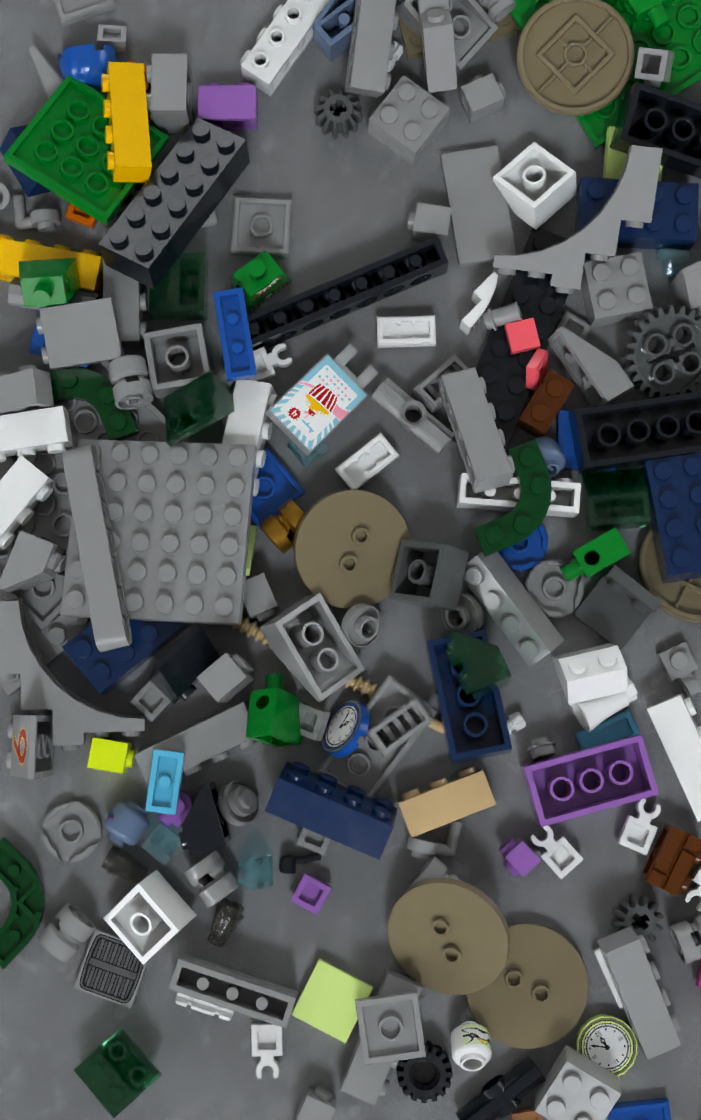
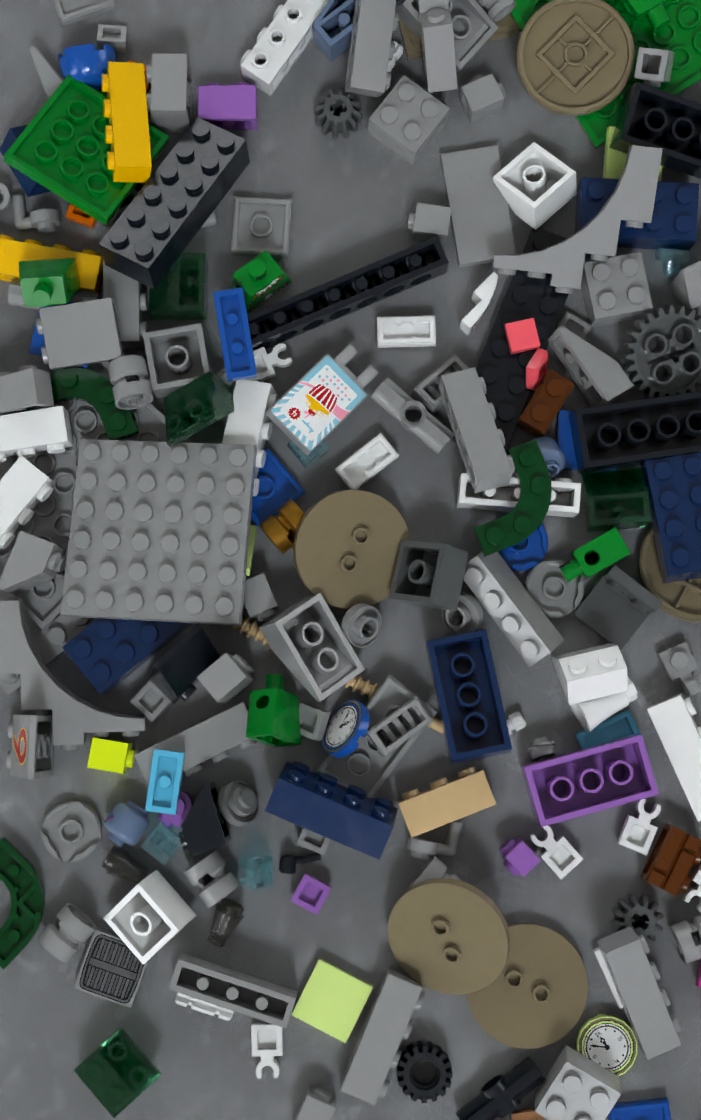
light grey beam [62,444,132,652] -> none
light grey plate [355,991,426,1065] -> none
clear green slope [446,631,512,700] -> none
white head [450,1021,492,1071] -> none
light grey pin [483,301,522,331] -> none

